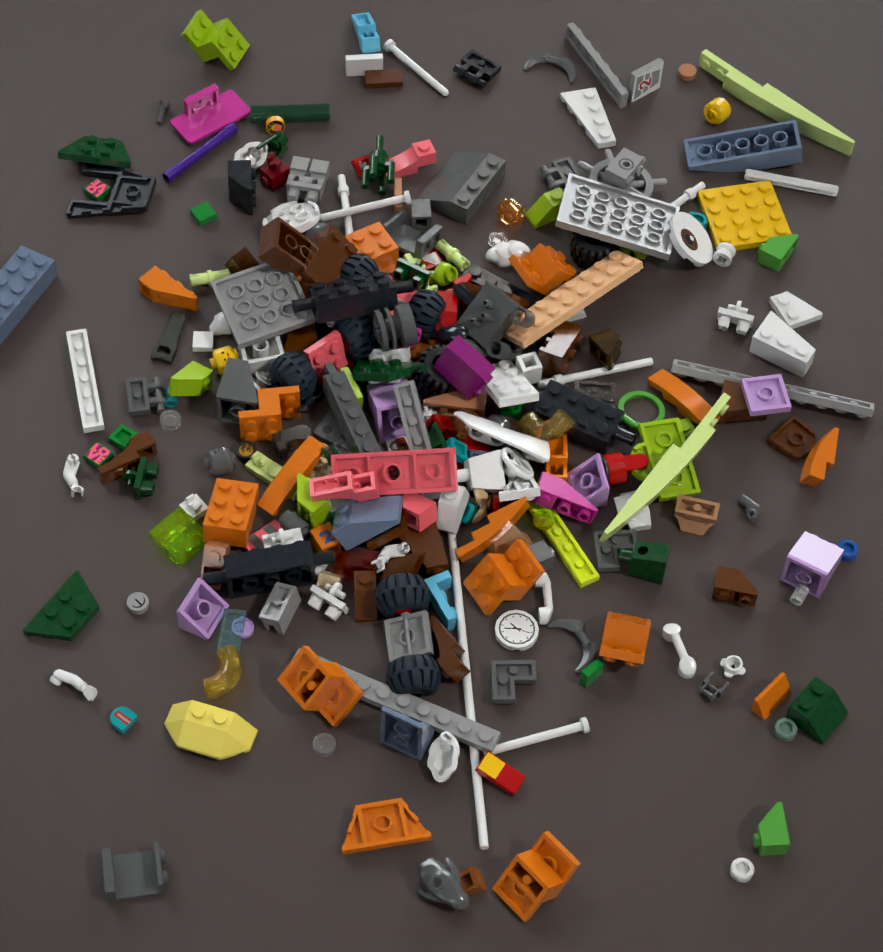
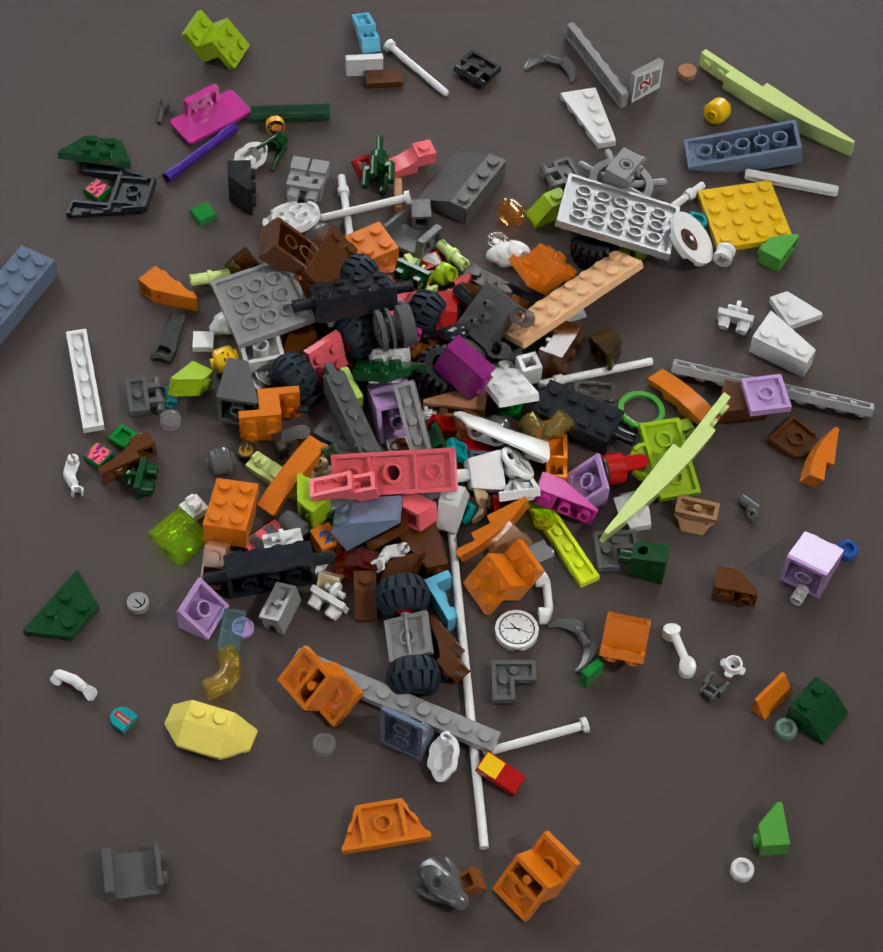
dark red brick [260,153,290,192] -> none

